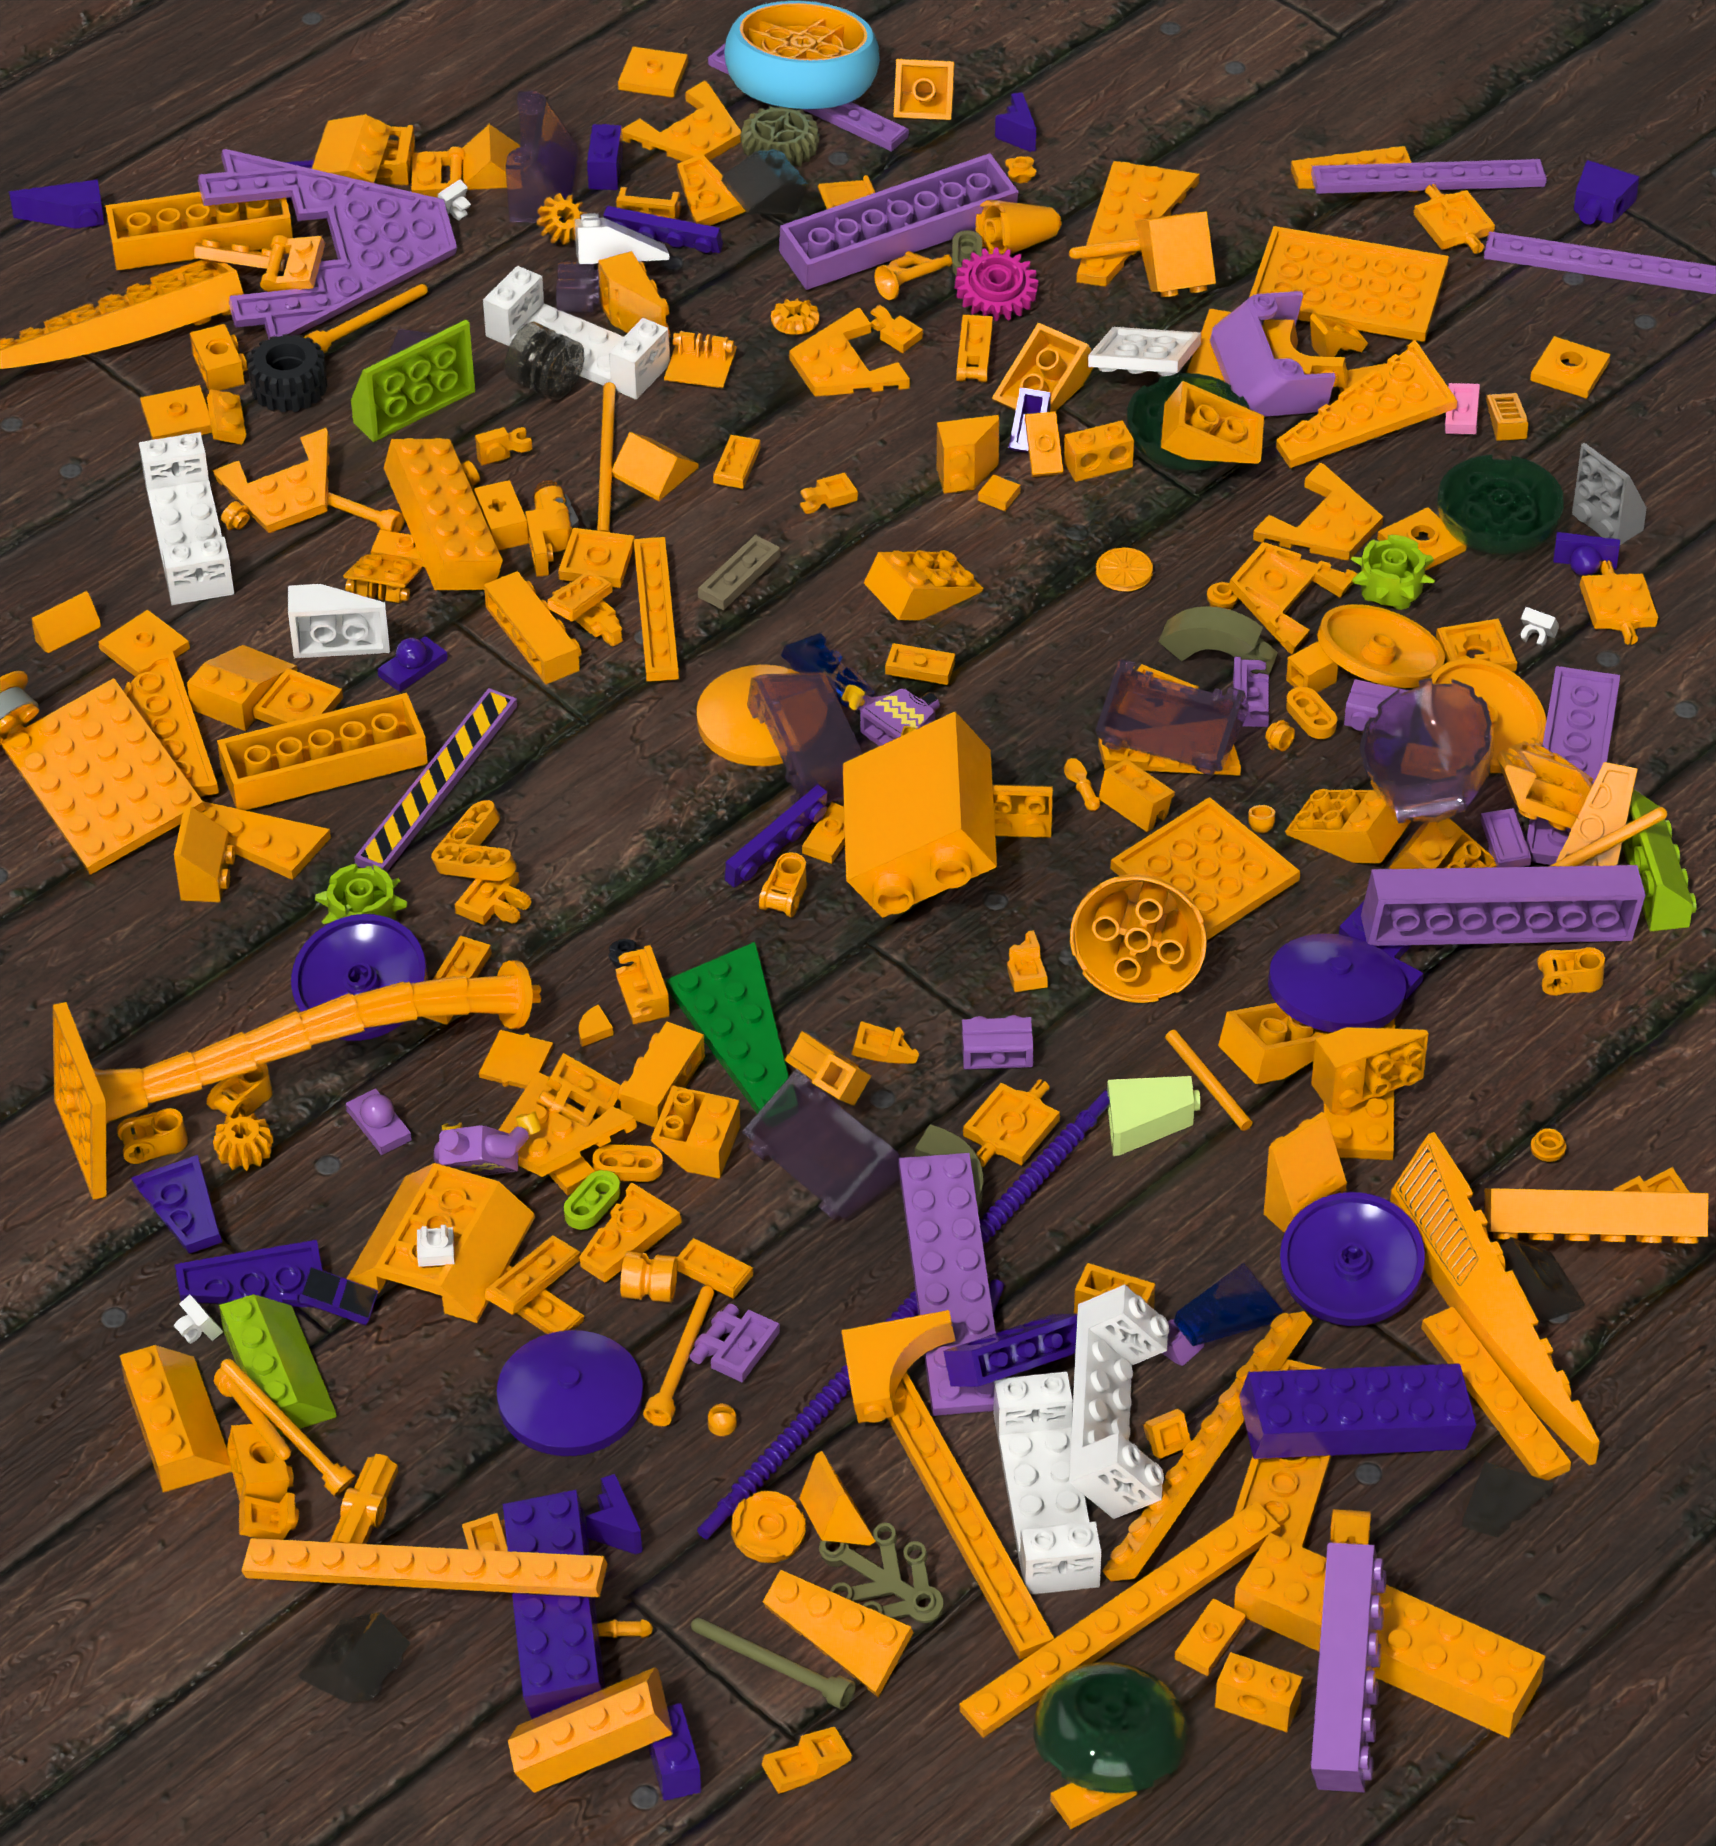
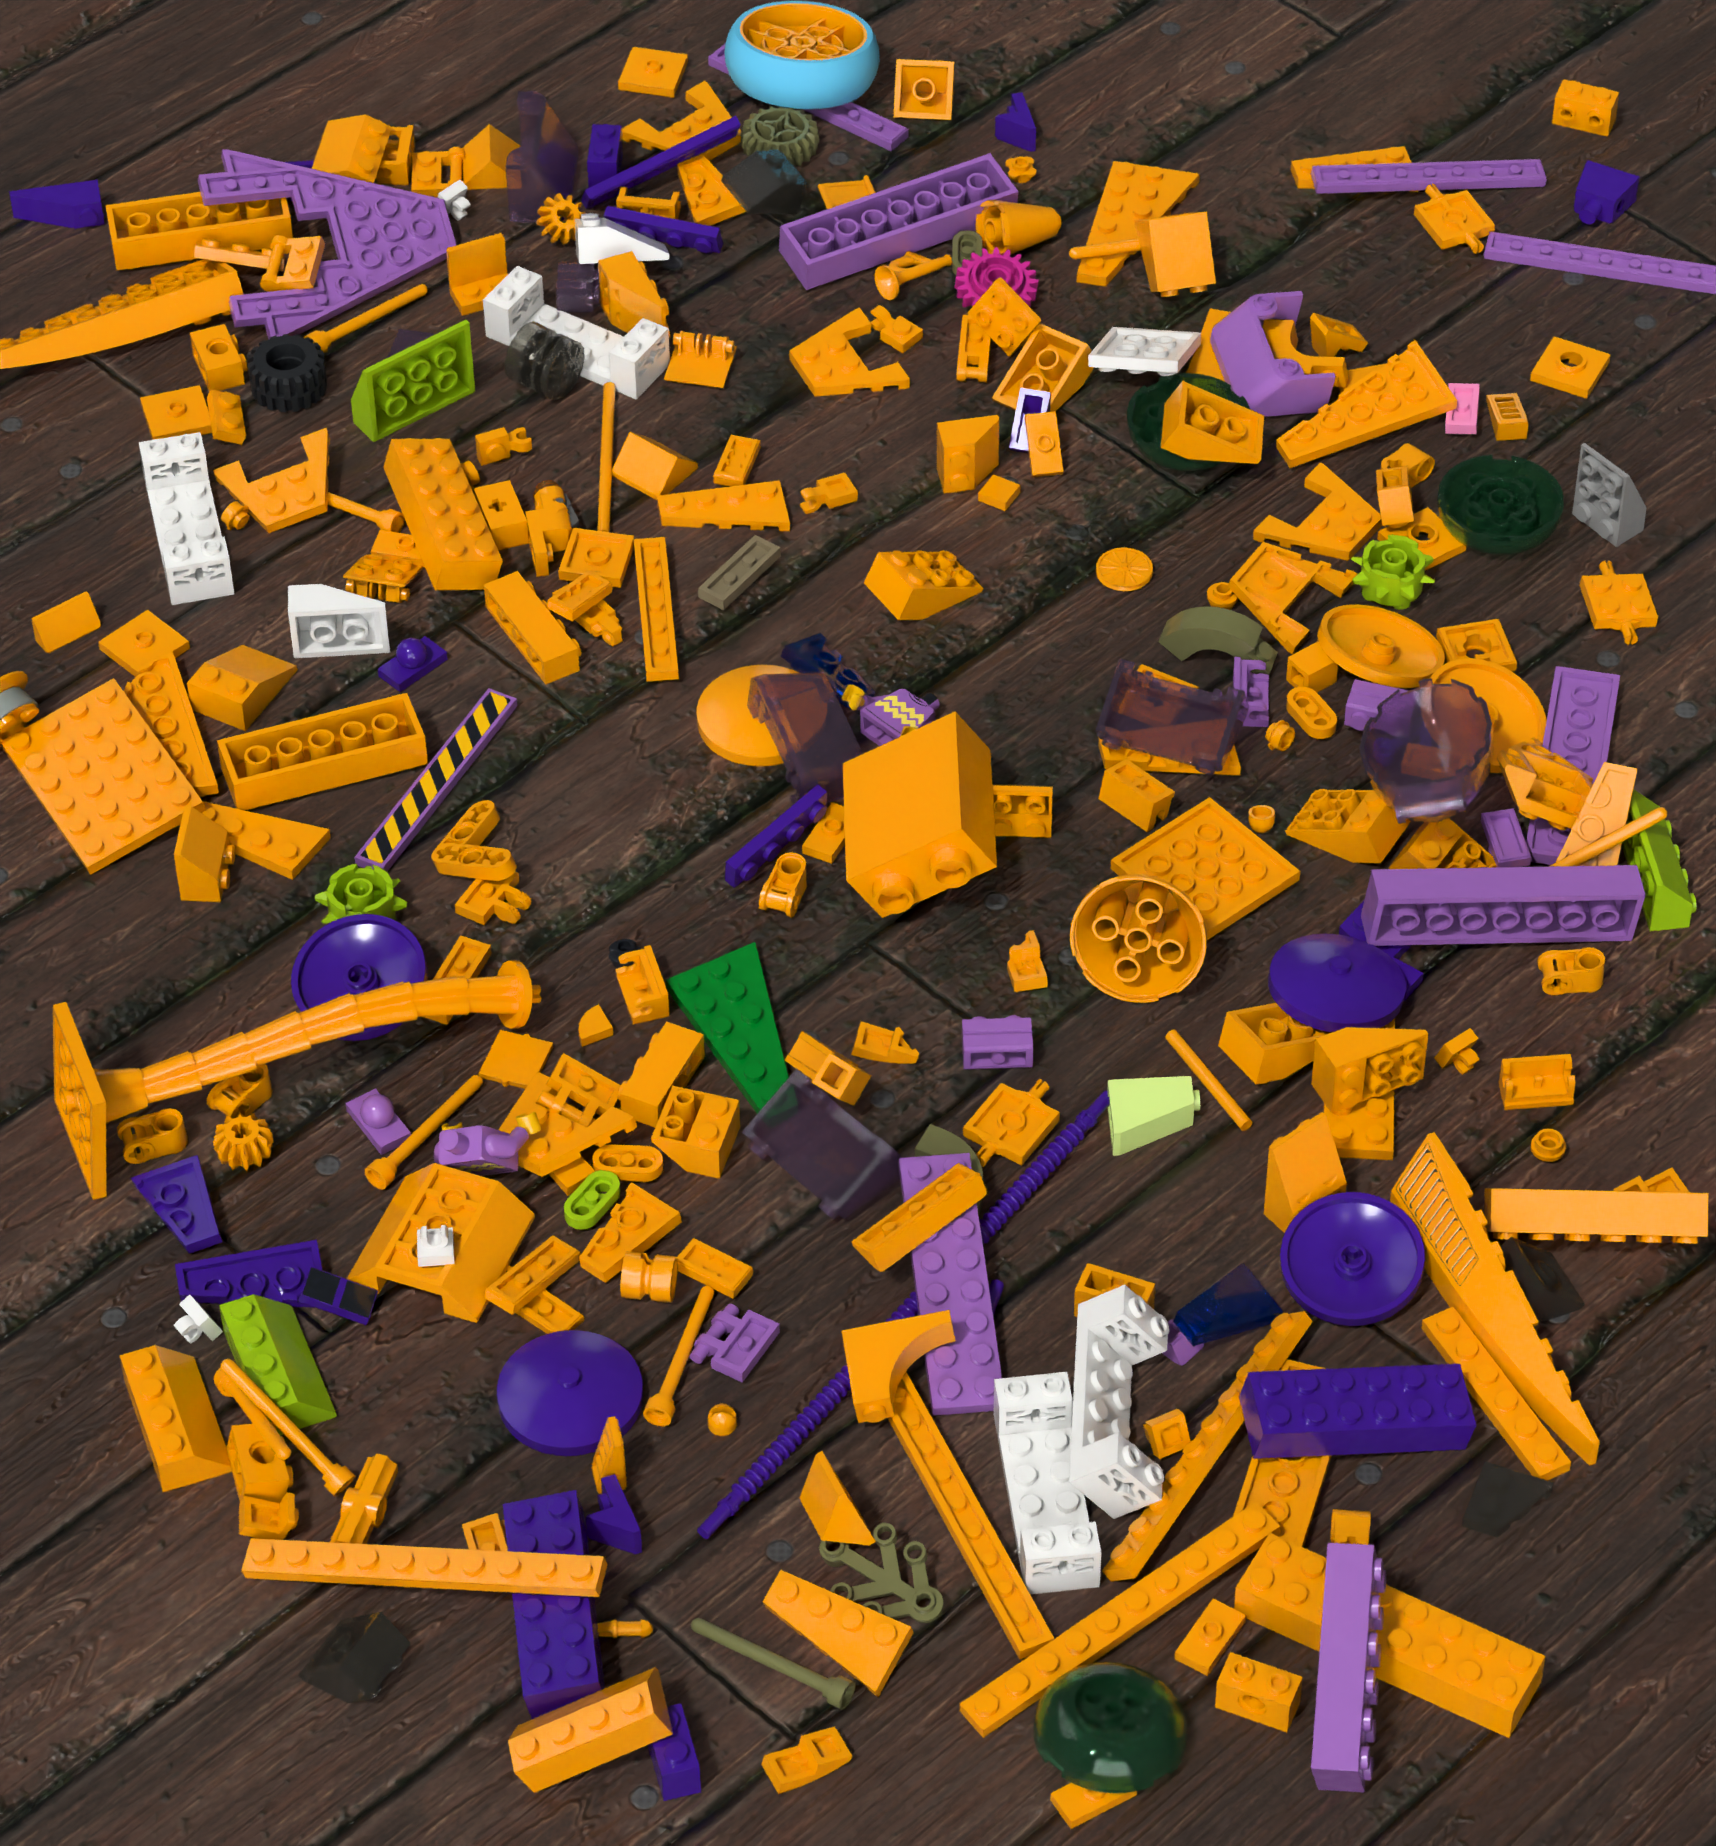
light orange plate [253,668,343,726] -> none
light orange tile [731,1491,805,1563] -> none
light orange gear [771,298,819,335] -> none
light orange plate [885,643,955,685] -> none
dark purple brick [943,1314,1077,1387] -> none
light orange brick [1064,420,1134,482] -> none
light orange piece [1064,758,1100,812] -> none
light orange plate [1249,226,1449,342] -> none
white tile [1521,607,1559,648] -> none
dark purple tile [1553,532,1620,576] -> none
none -> light orange piece [364,1075,483,1190]
none -> light orange bracket [446,233,508,316]
none -> dark purple tile [581,116,741,209]
none -> light orange slope [591,1416,627,1494]
none -> light orange wing [657,480,790,532]
none -> light orange slope [851,1163,987,1272]
none -> light orange bracket [968,277,1041,356]
none -> light orange brick [1376,466,1414,528]
none -> light orange piece [1381,443,1435,488]
none -> light orange tile [1434,1028,1480,1075]
none -> light orange hinge [1499,1054,1575,1110]
none -> light orange brick [1552,79,1619,137]

